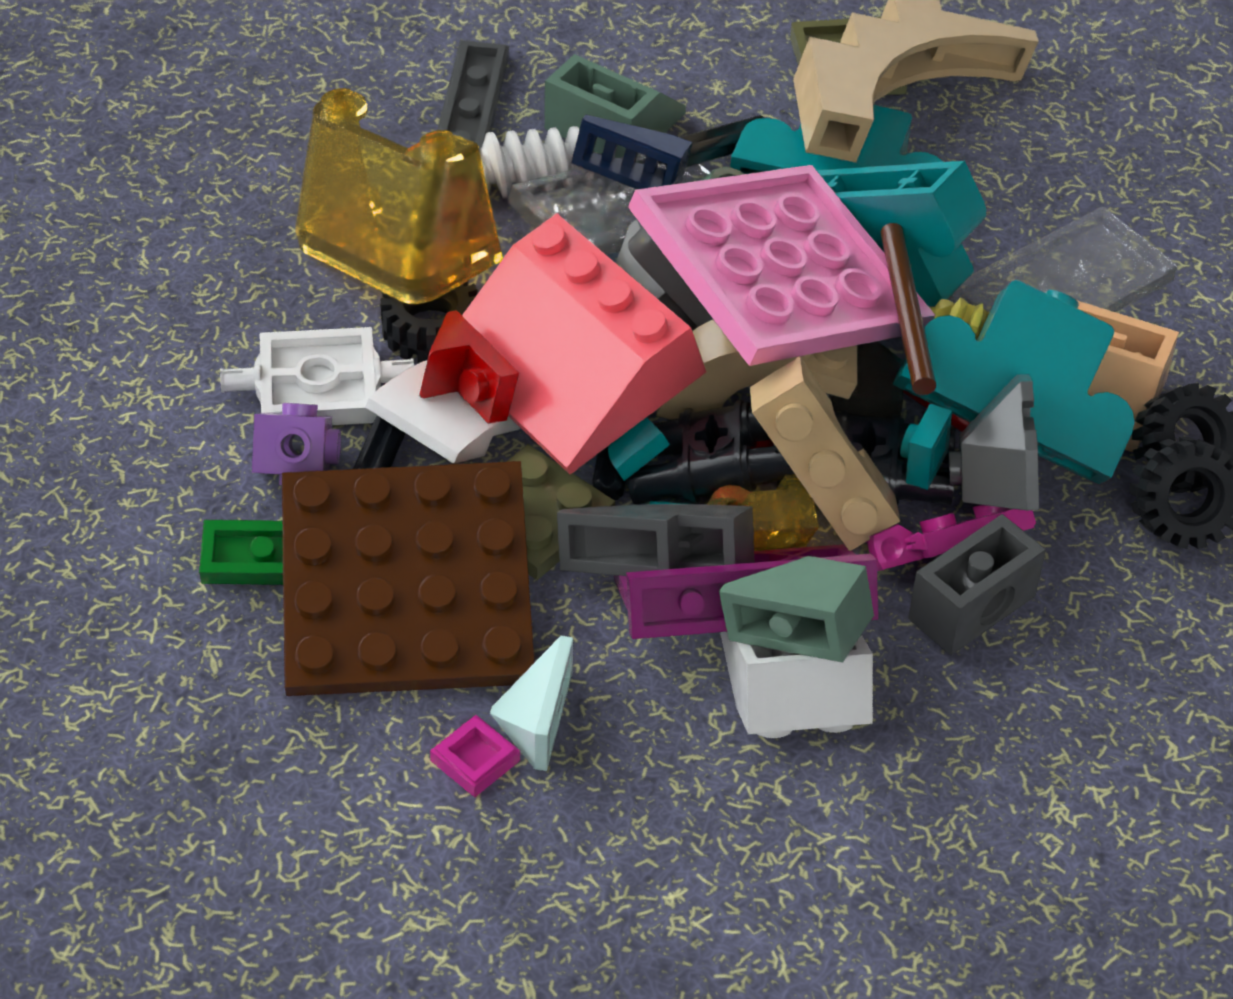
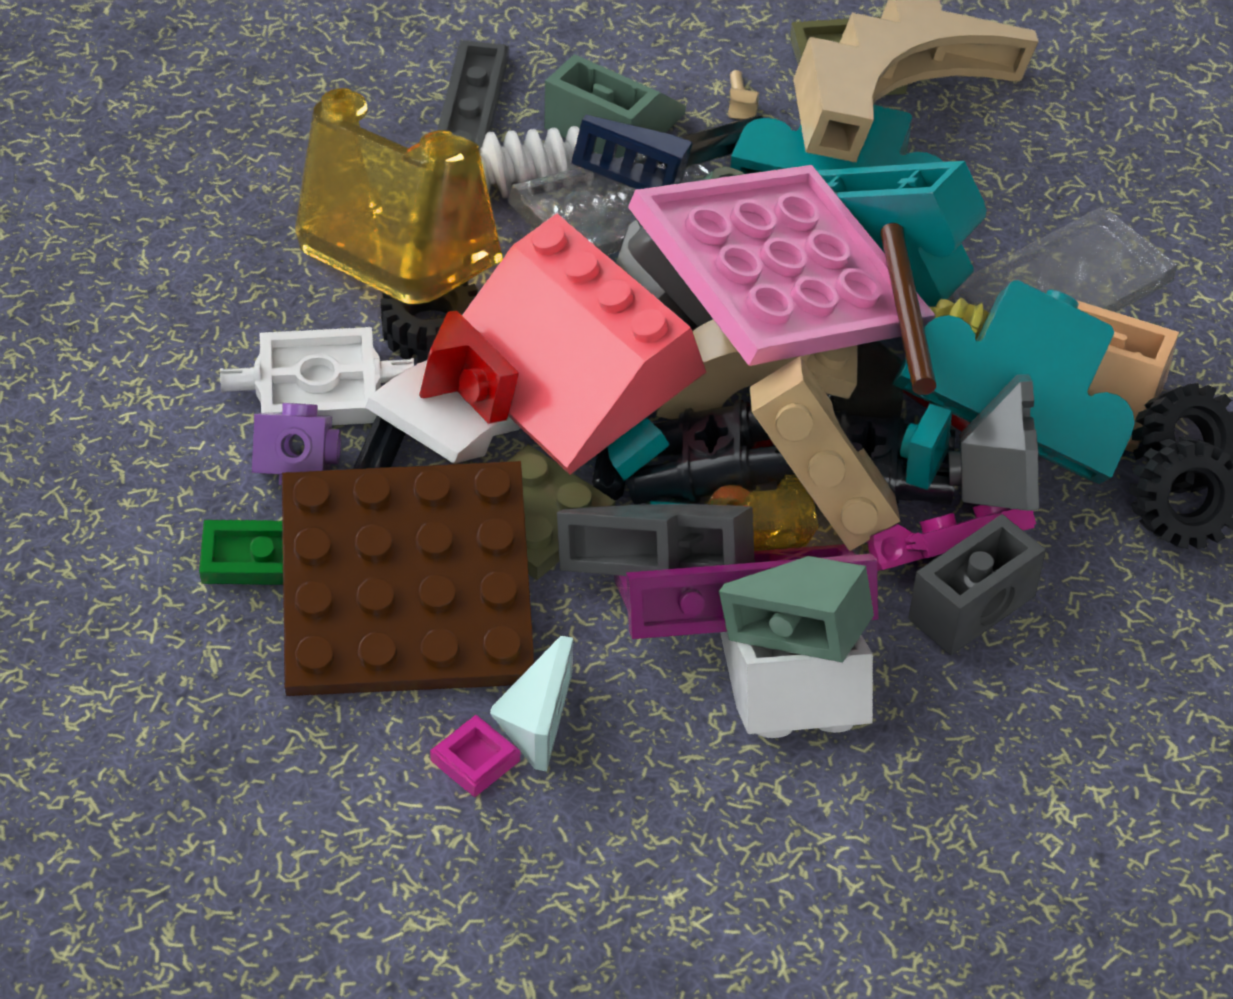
none -> tan hand [728,70,759,120]

